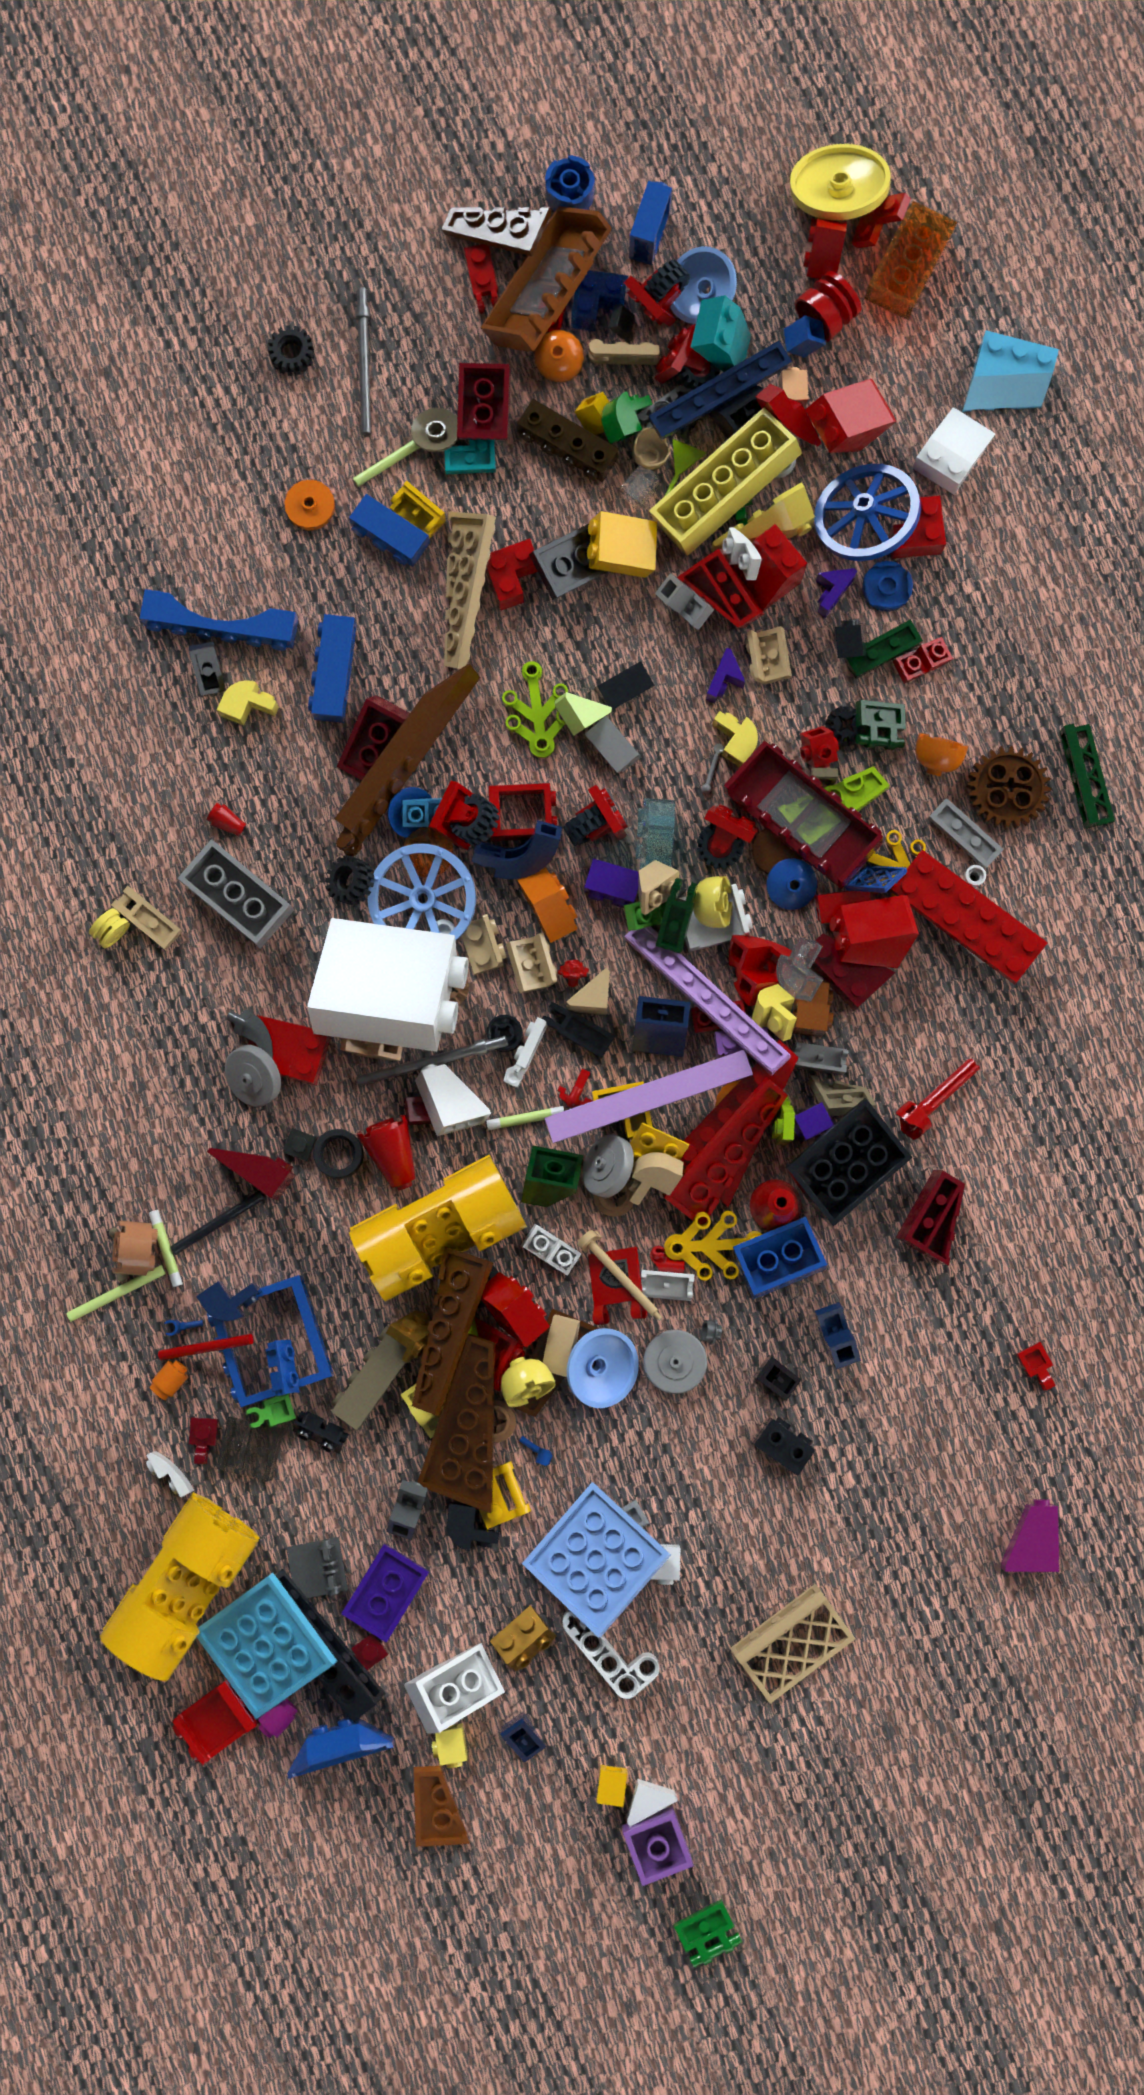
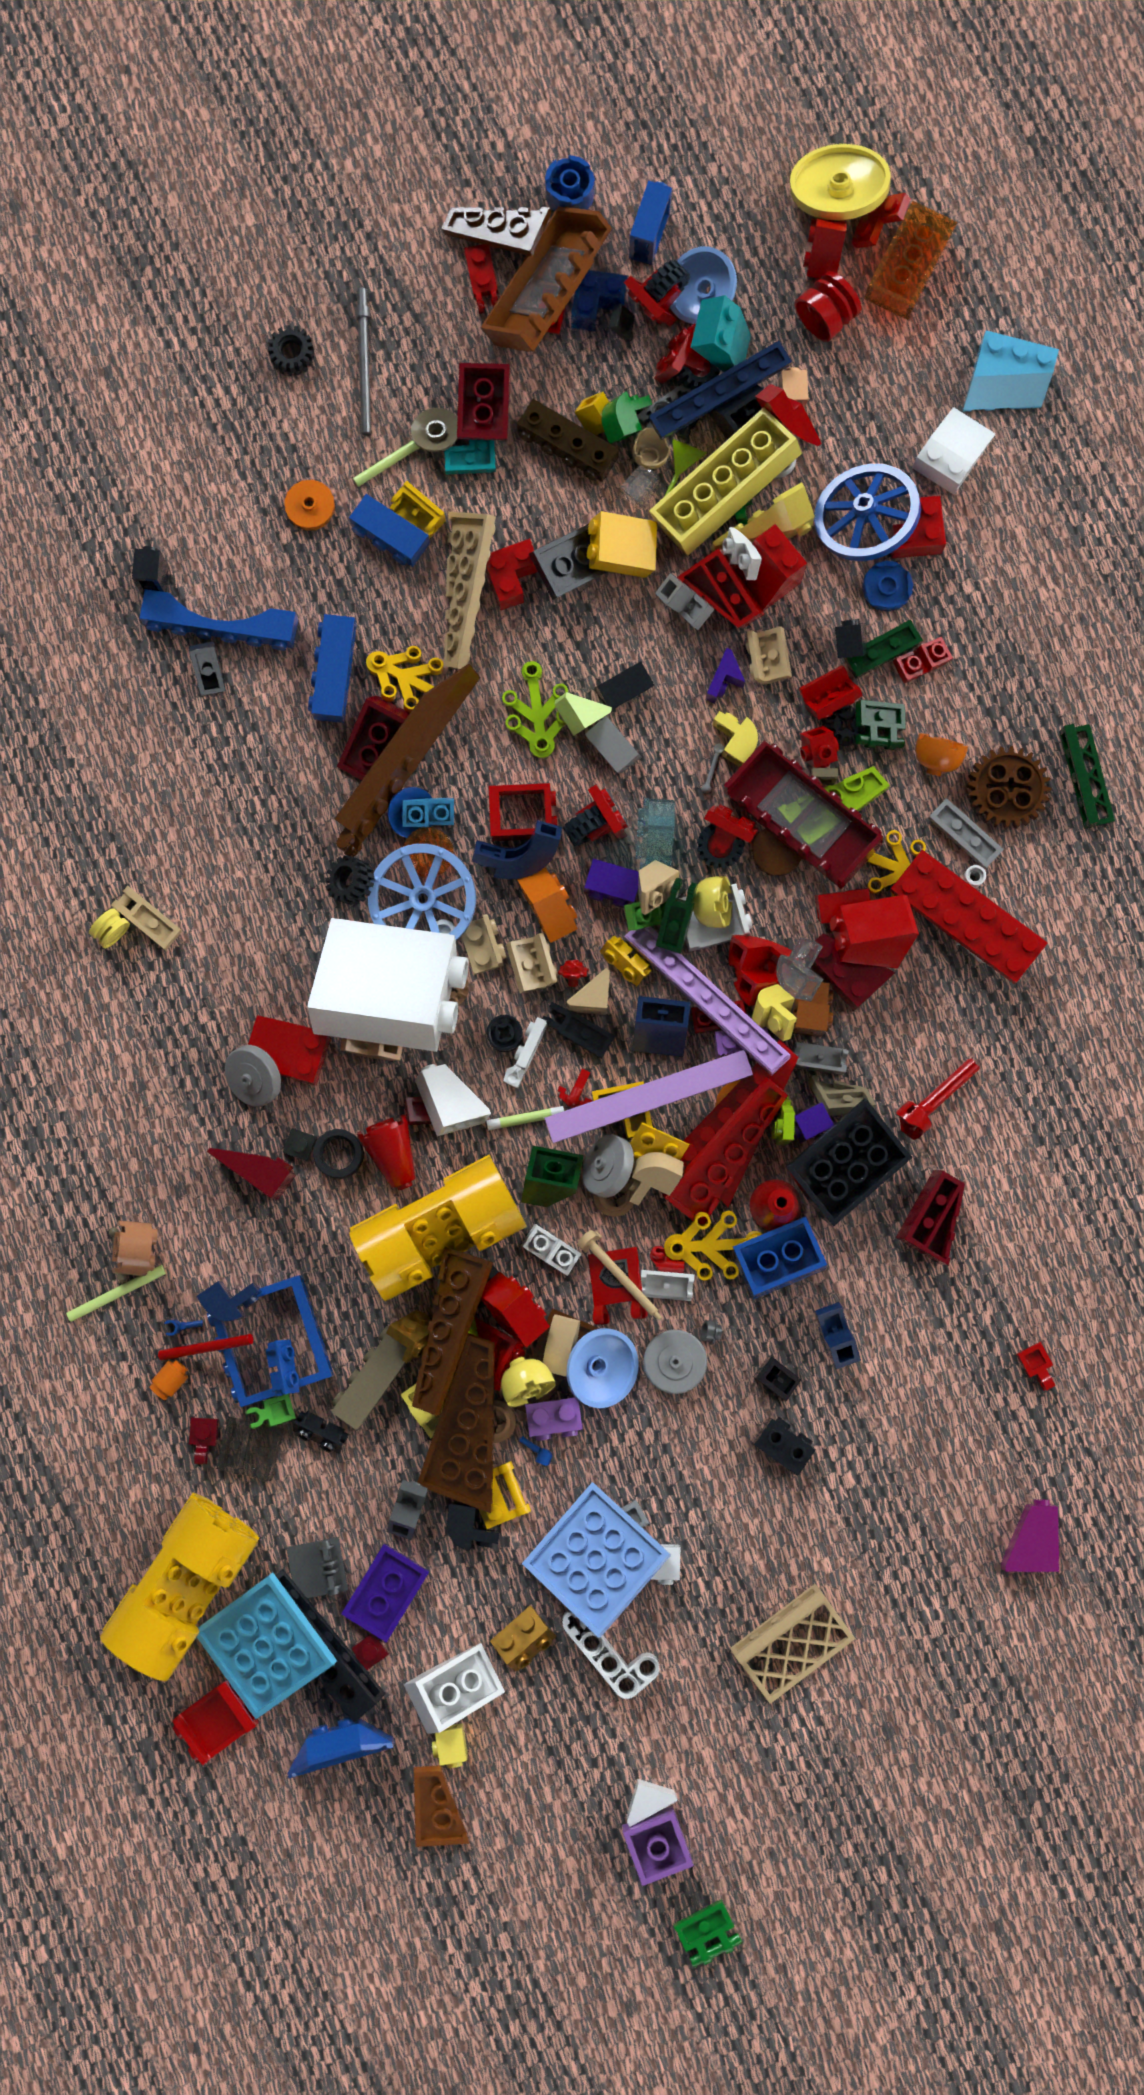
white slope [146,1451,194,1498] -> none
yellowish green bar [148,1210,183,1288] -> none
black bar [170,1190,265,1255] -> none
light grey brick [178,839,294,949] -> none
red cone [206,803,247,837] -> none
light yellow brick [217,680,279,726] -> none
dark grey bar [227,1010,273,1058] -> none
magenta brick [258,1698,298,1738] -> none
flat silver bar [356,1036,508,1086] -> none
plate [429,780,499,850] -> none
dark blue slope [500,1711,546,1763] -> none
orange cylinder [534,330,584,383] -> none
tan plate [589,339,659,365] -> none
yellow panel [597,1765,627,1807] -> none
blue dish [766,858,817,910] -> none
blue brick [784,316,826,358] -> none
slope [805,379,897,453] -> none
dark purple slope [816,568,858,618] -> none
blue window [845,866,907,893] -> none
none -> black brick [132,546,169,595]
none -> yellow plant [366,646,444,713]
none -> medium lavender bracket [525,1397,582,1441]
none -> yellow hinge [600,935,652,987]
none -> red bracket [799,665,863,720]

